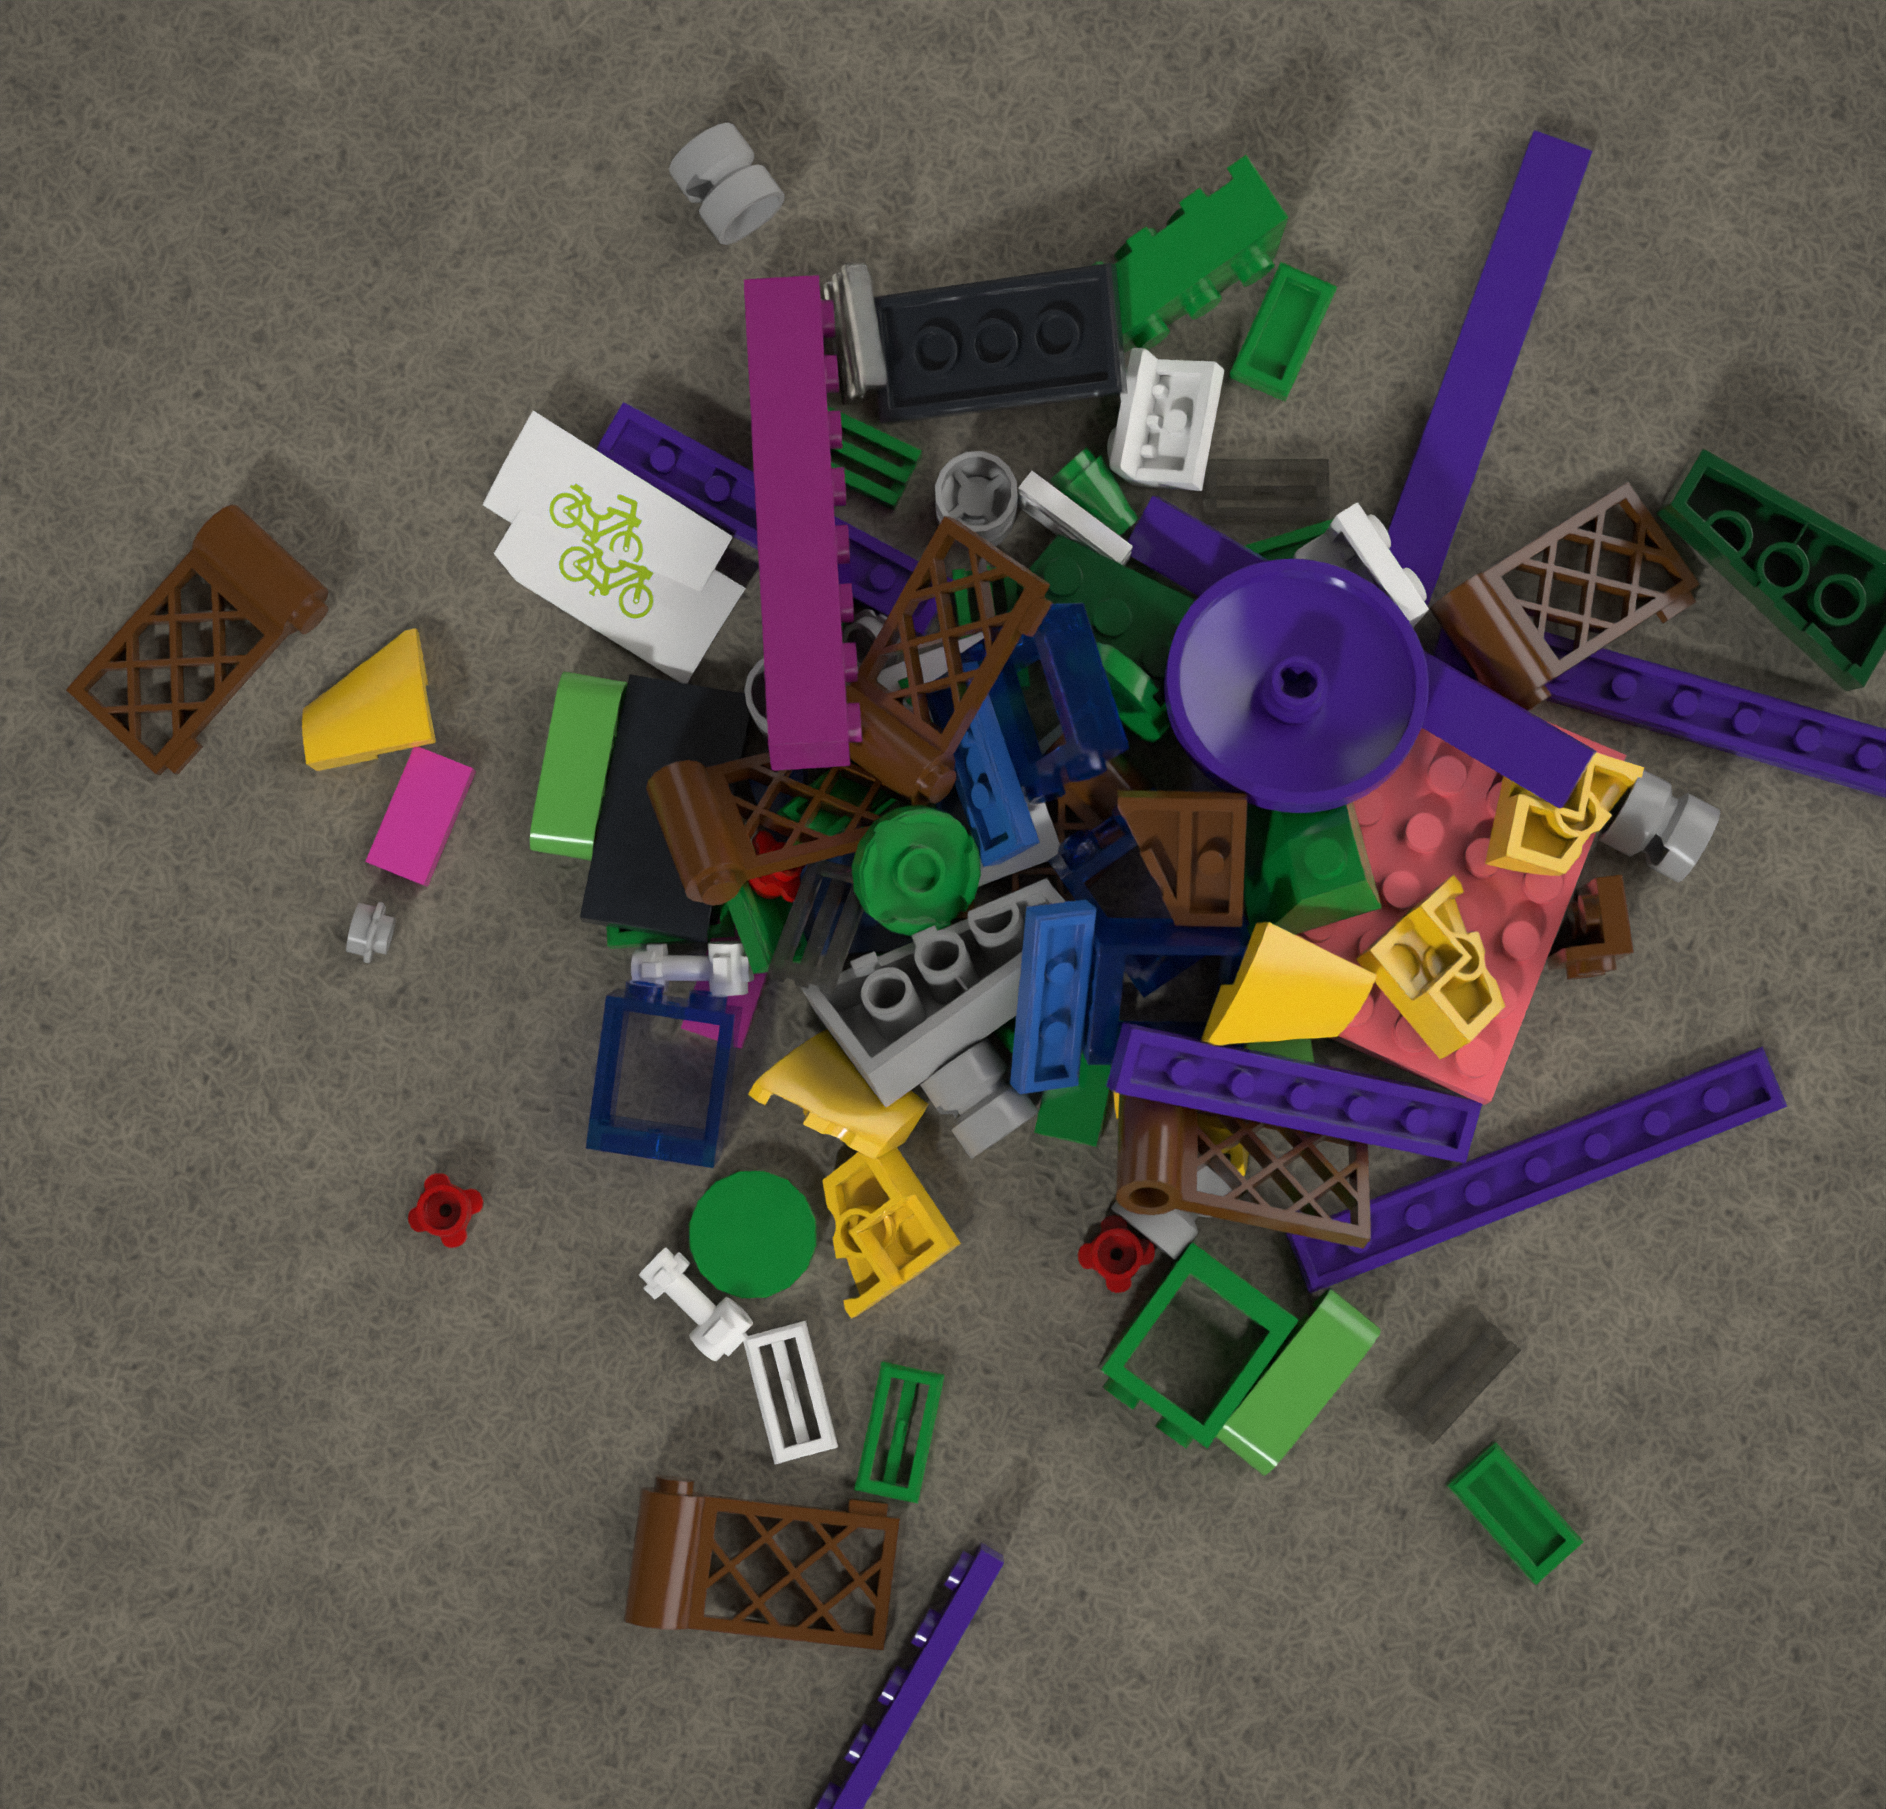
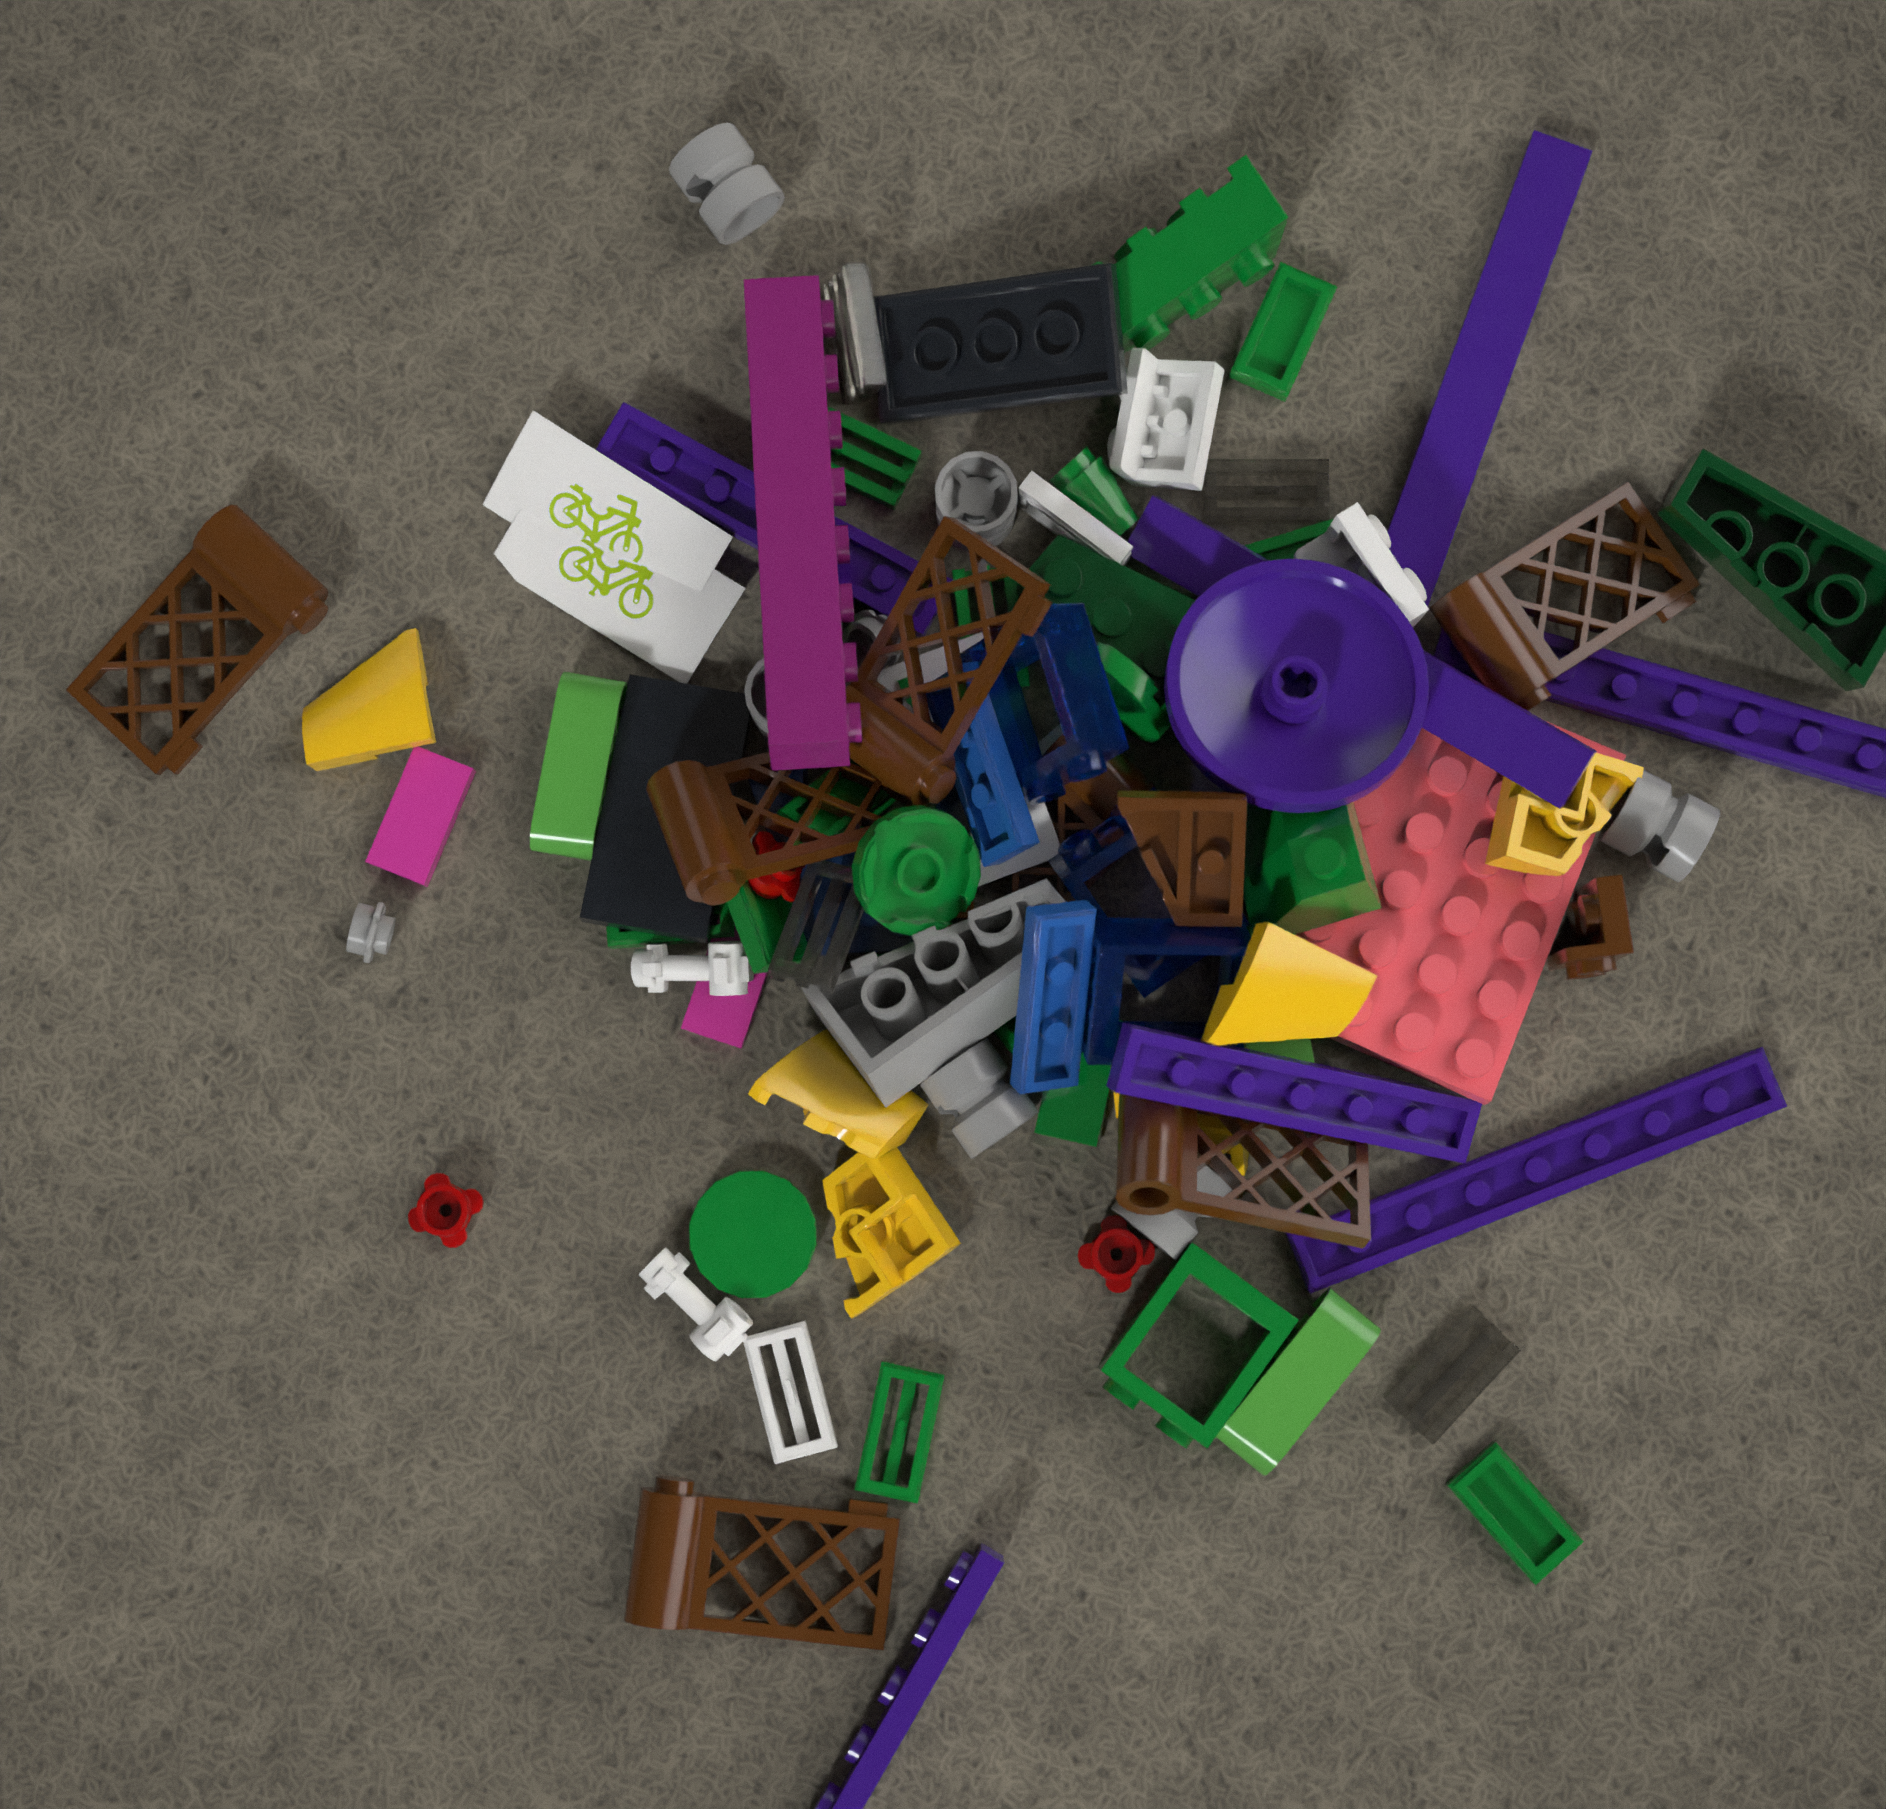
clear blue window [585,980,743,1168] -> none
yellow slope [1356,875,1505,1060] -> none

